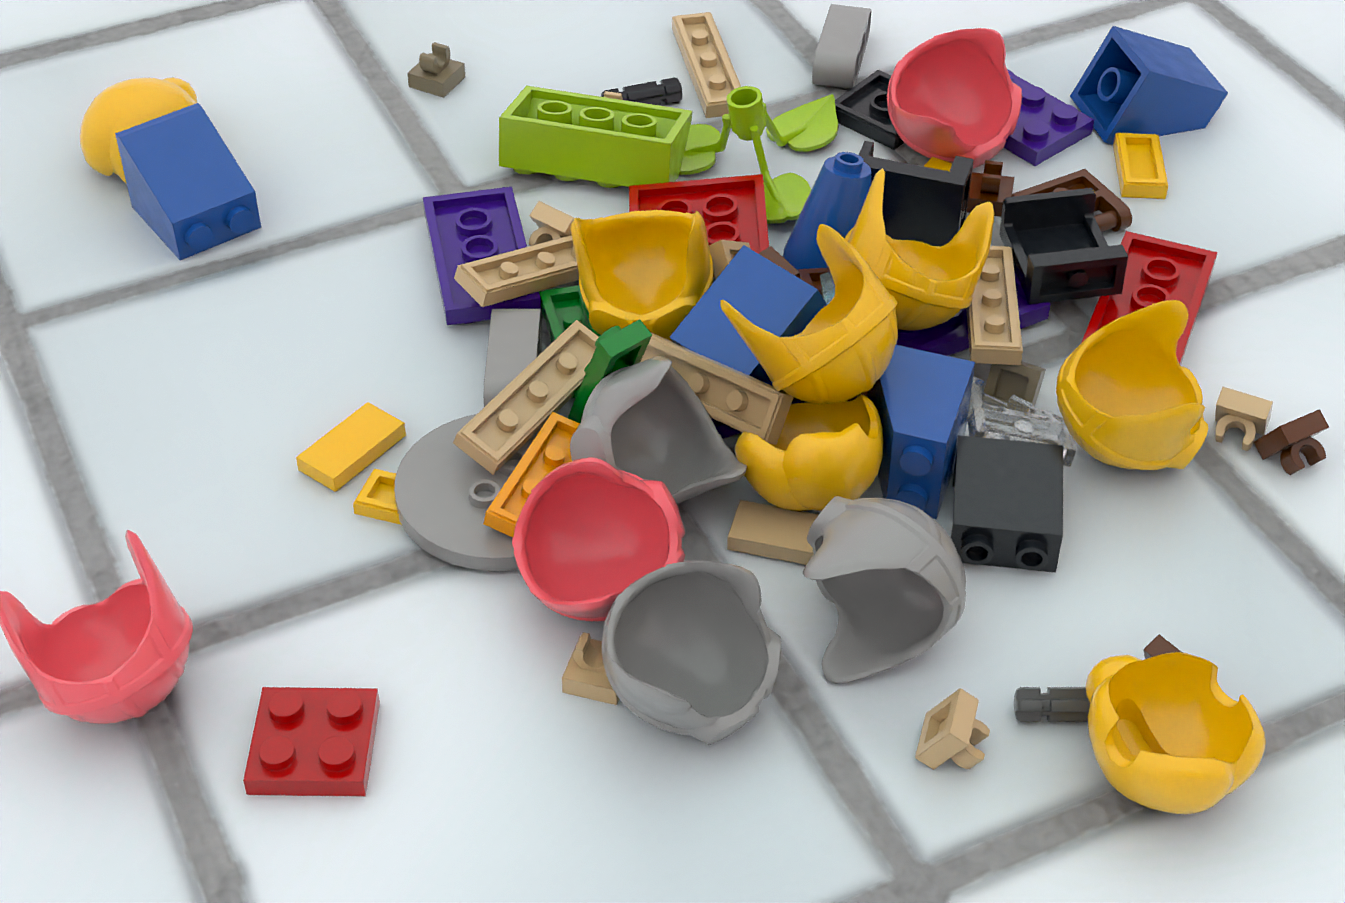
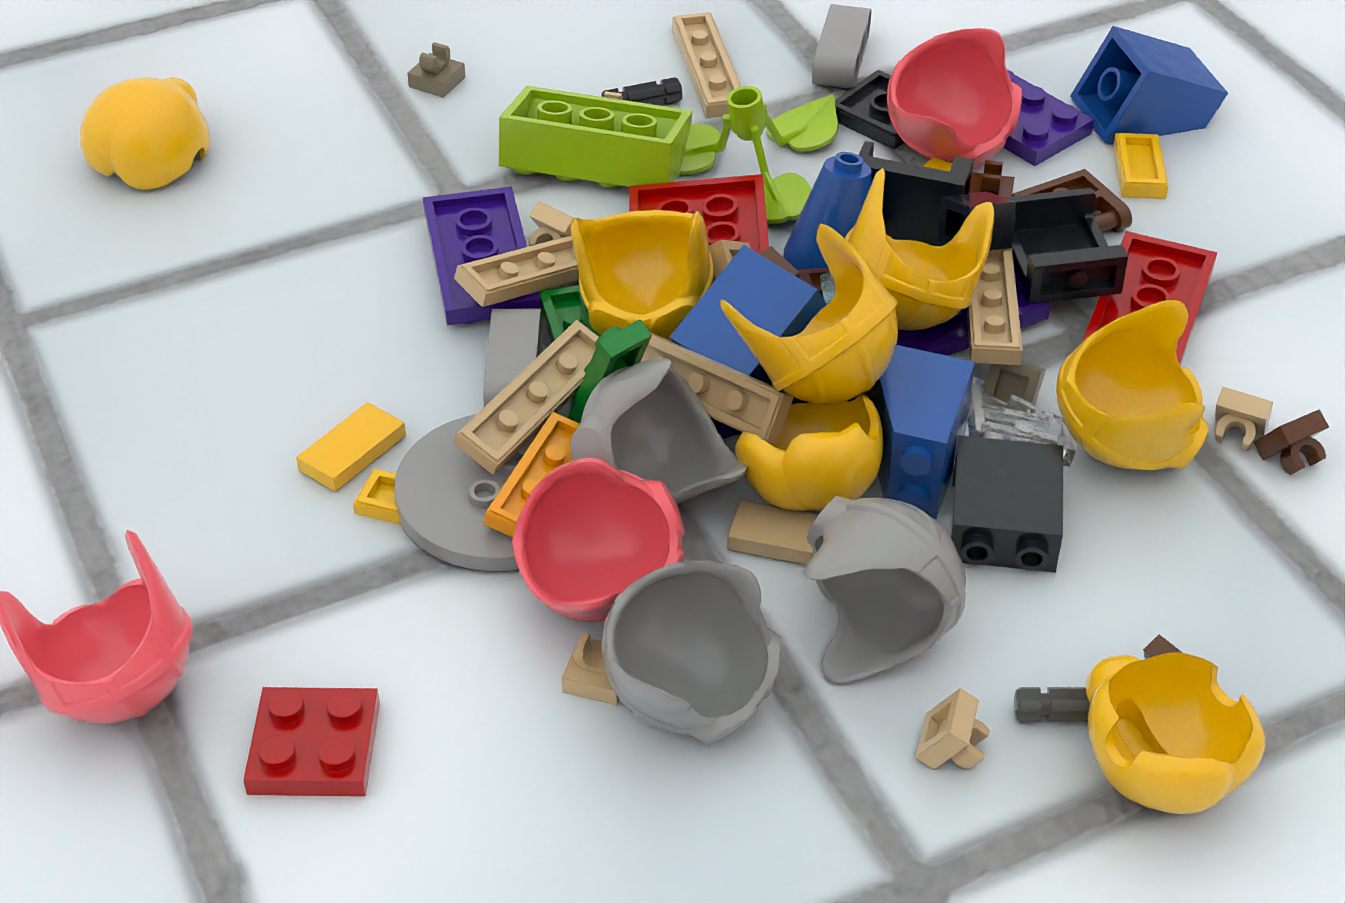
blue slope [115,103,262,260] -> none
none -> black brick [938,191,1016,251]

